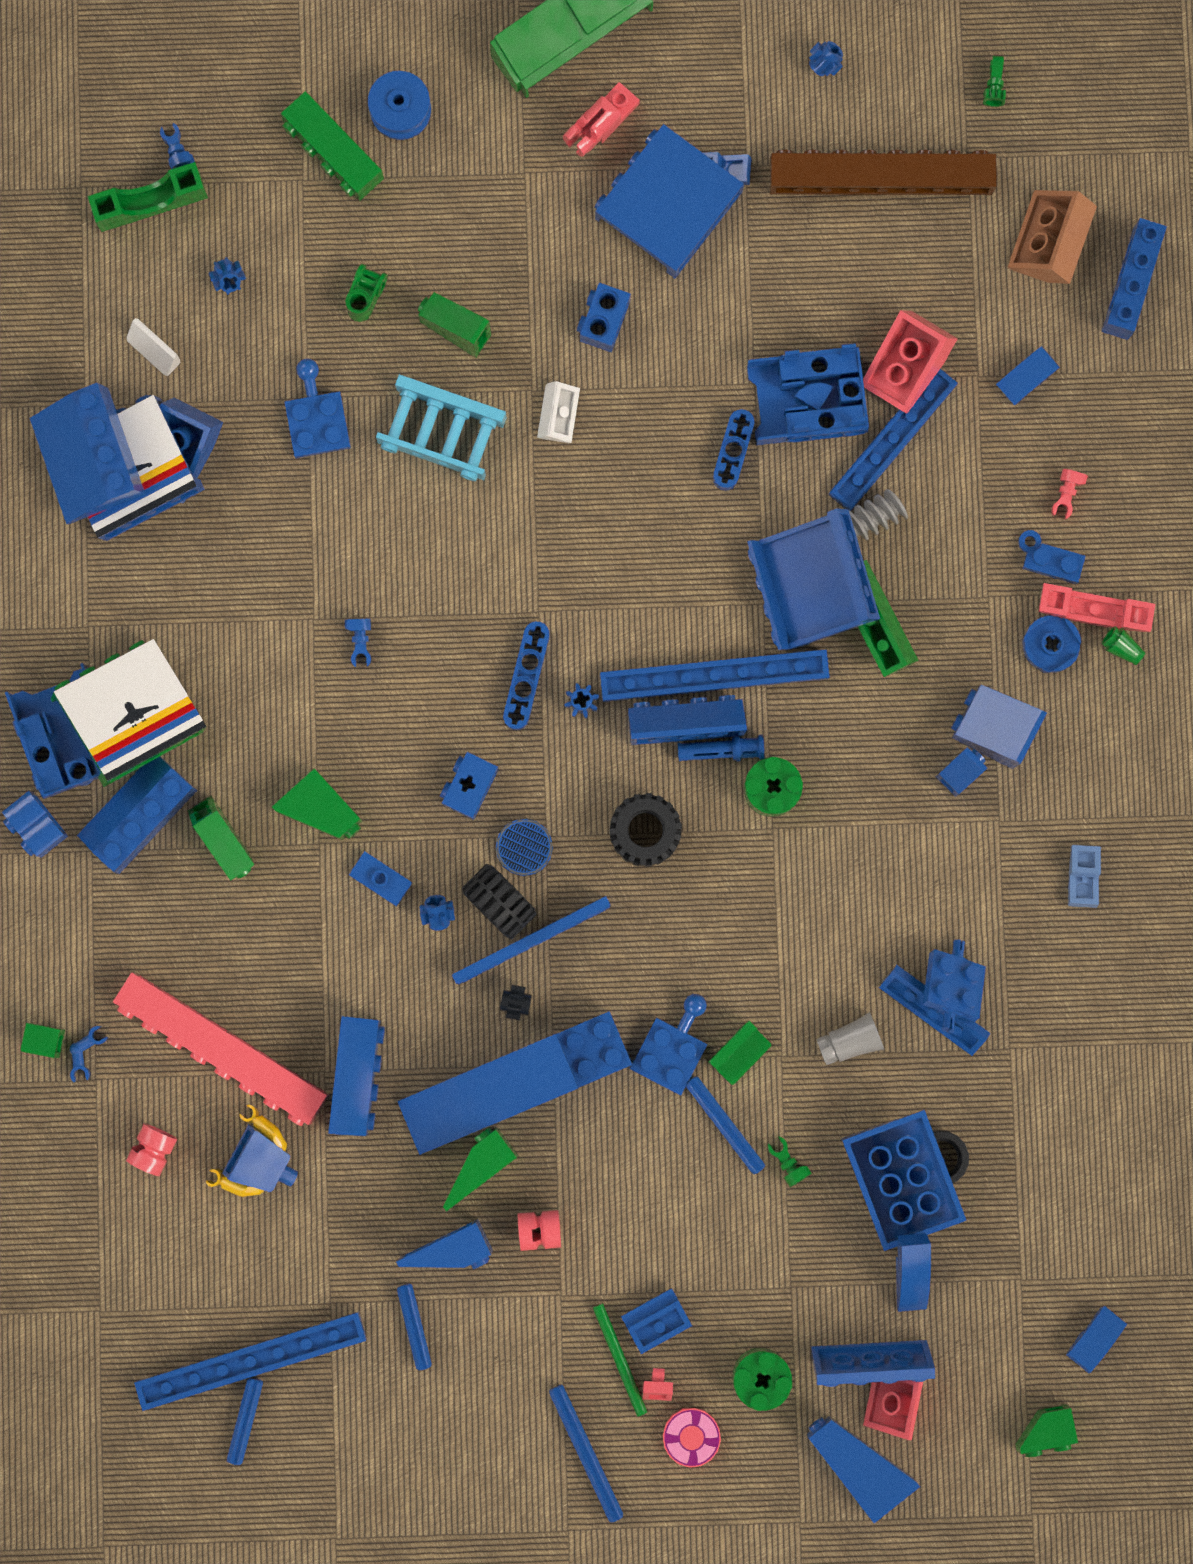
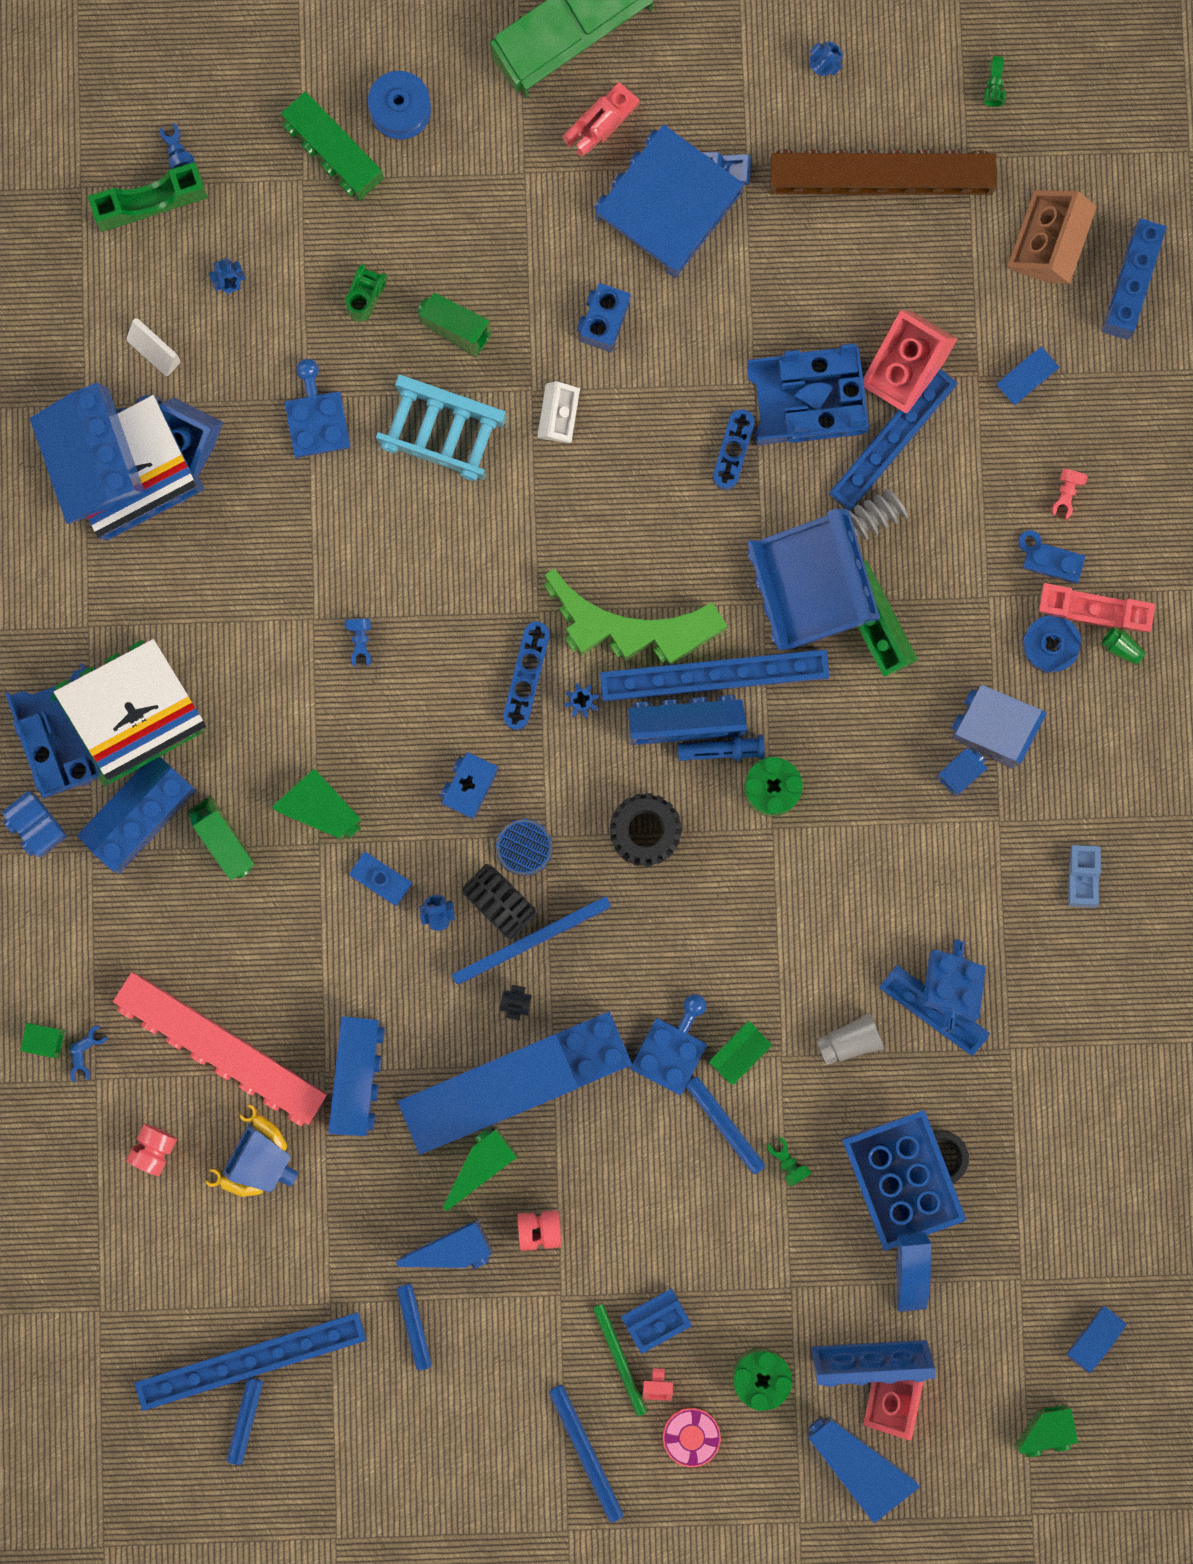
none -> bright green arch [544,569,728,665]

